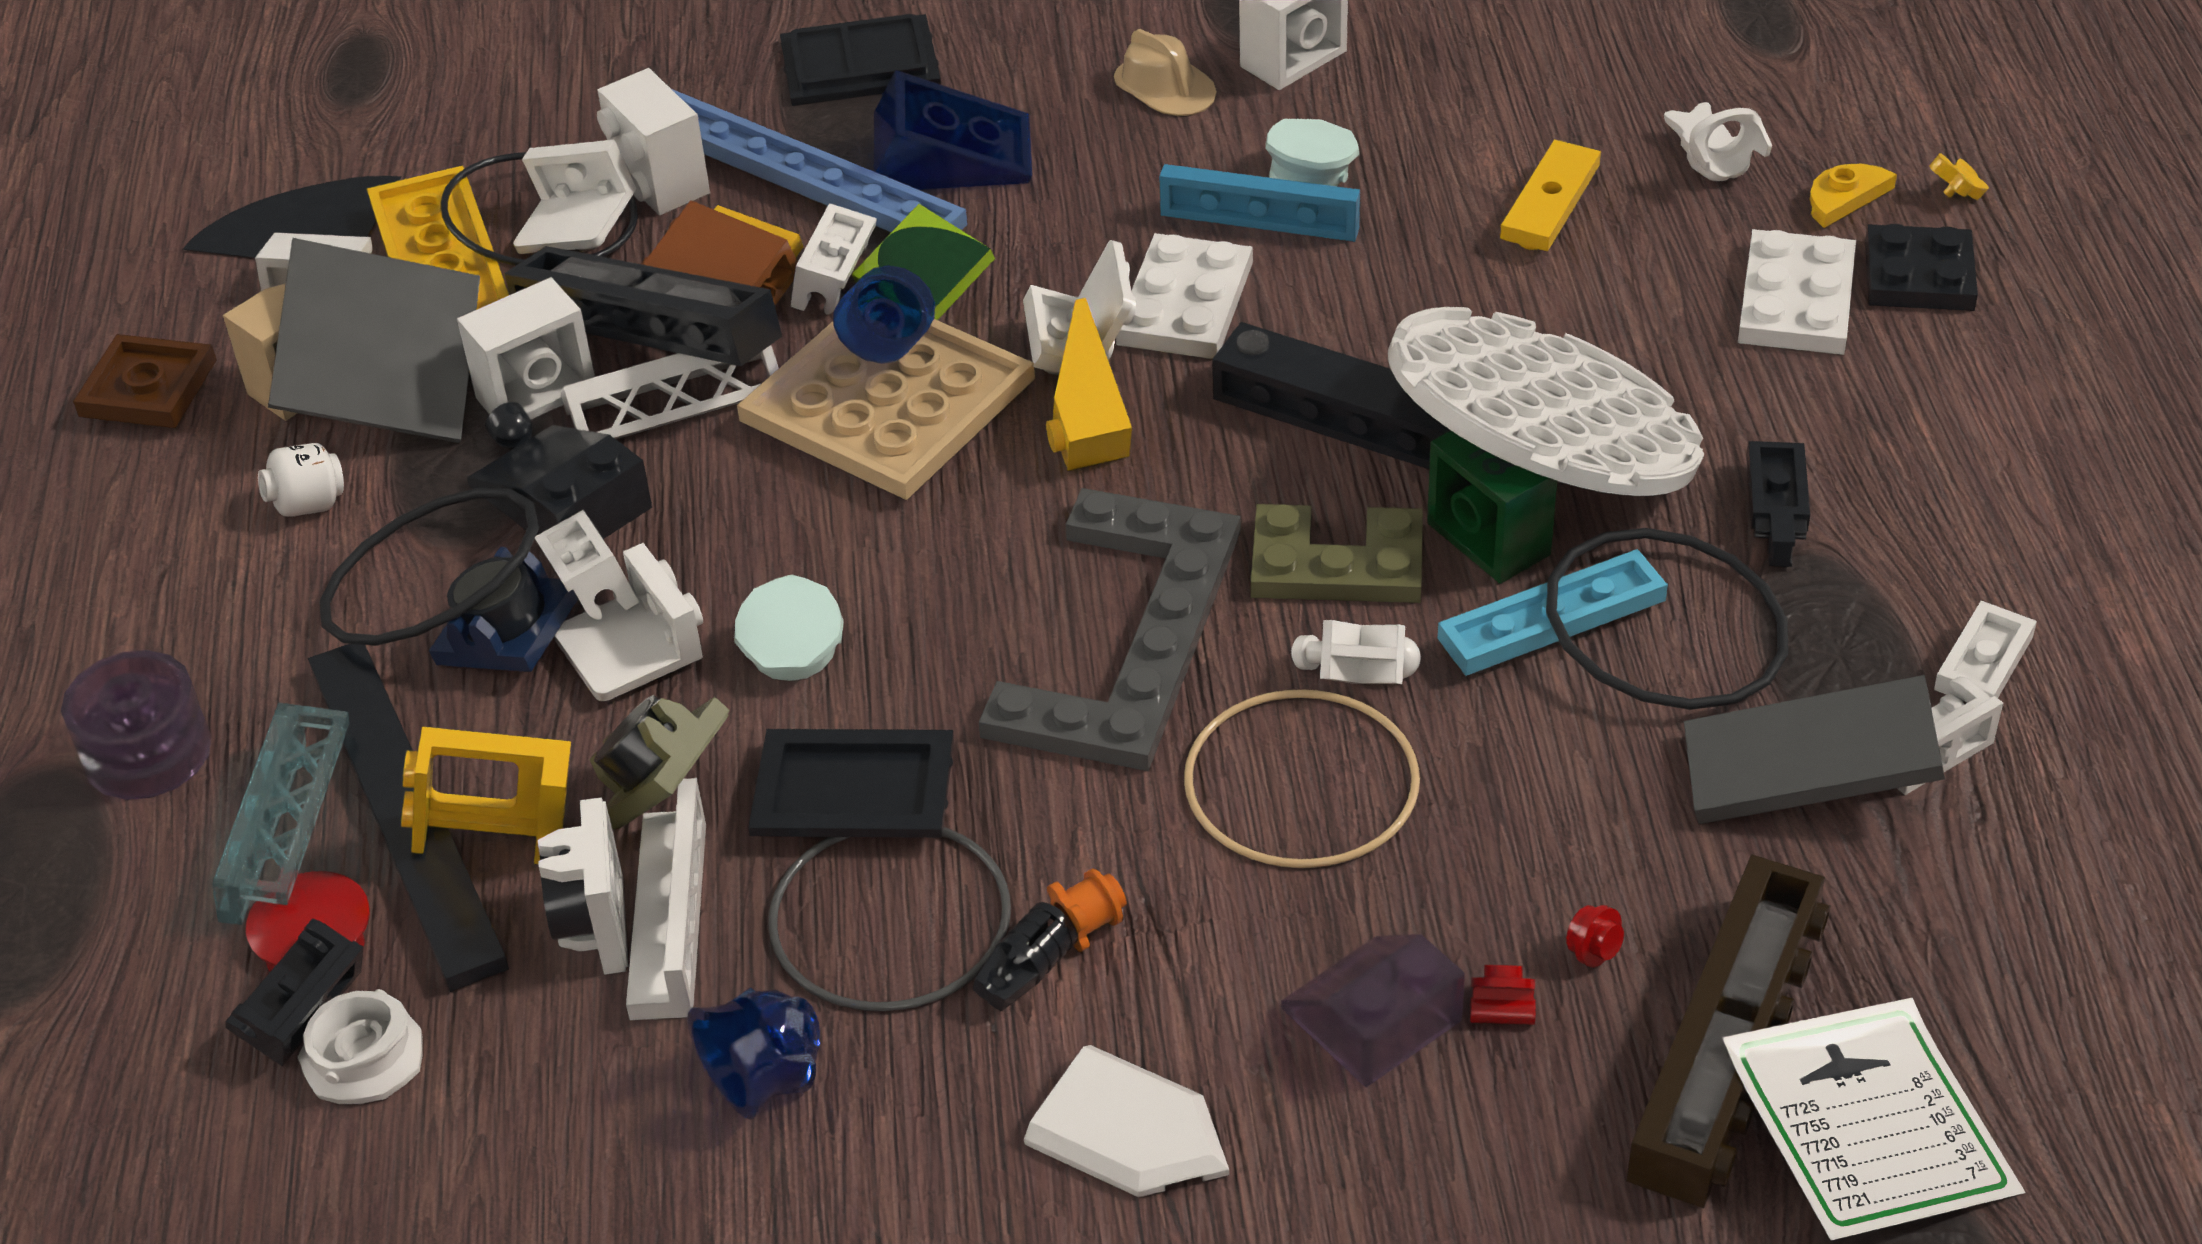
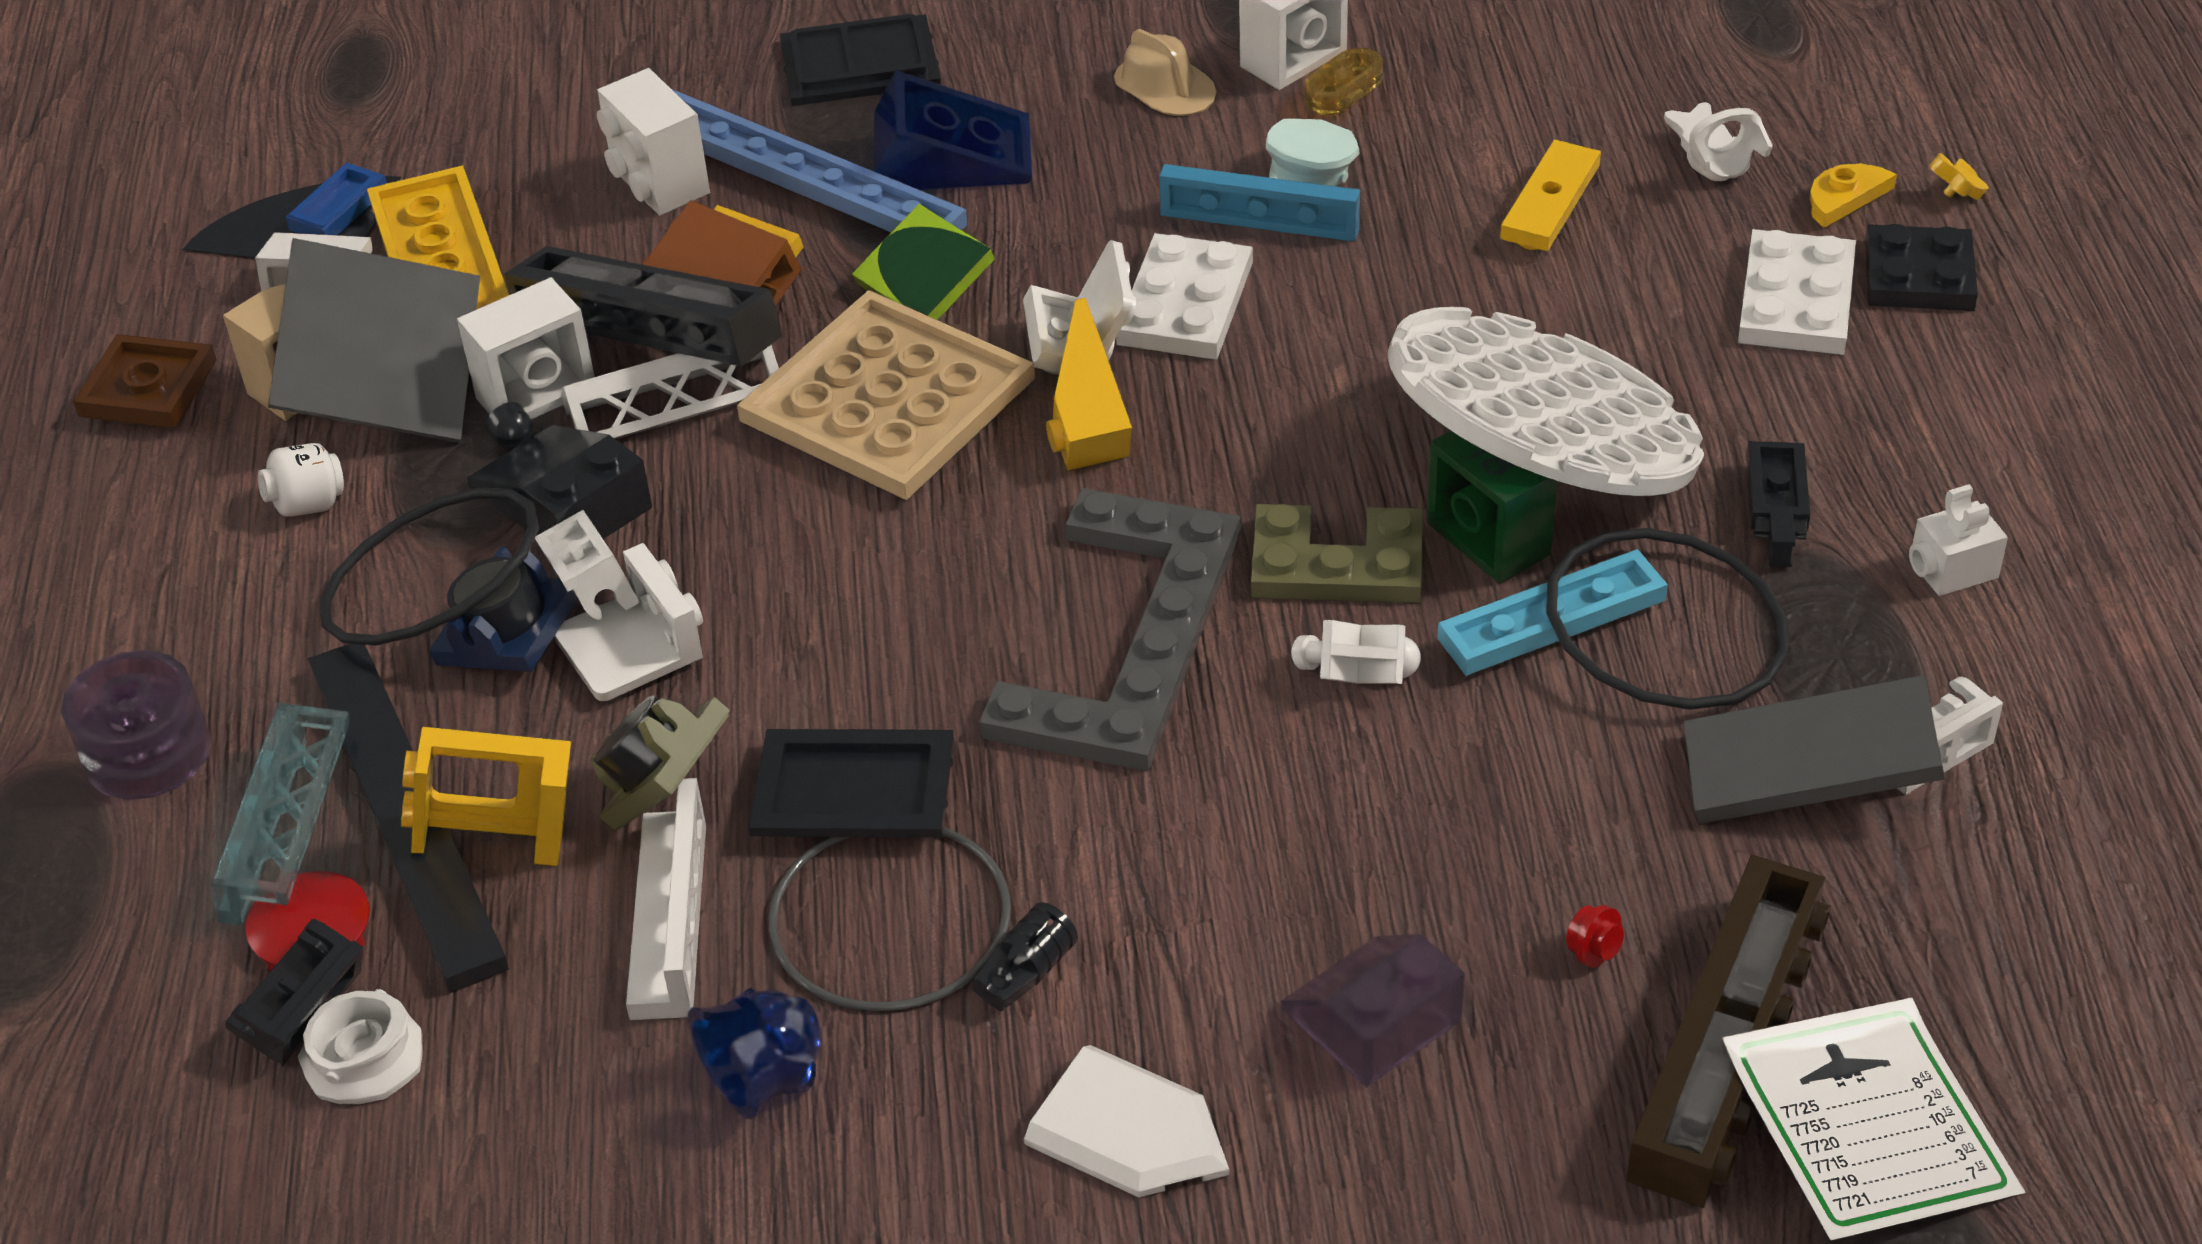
black piece [440,152,638,266] -> none
white bracket [513,140,637,254] -> none
white piece [538,797,629,975] -> none
light aqua hat [734,575,844,681] -> none
white hinge [791,203,877,314] -> none
clear blue piece [833,265,935,364] -> none
orange brick [1047,868,1127,952] -> none
tan piece [1184,689,1420,868] -> none
black piece [1212,322,1451,469] -> none
red plate [1470,965,1536,1025] -> none
white plate [1934,601,2037,702] -> none
none -> blue tile [285,162,387,236]
none -> clear yellow plate [1304,48,1383,116]
none -> white brick [1909,484,2008,596]

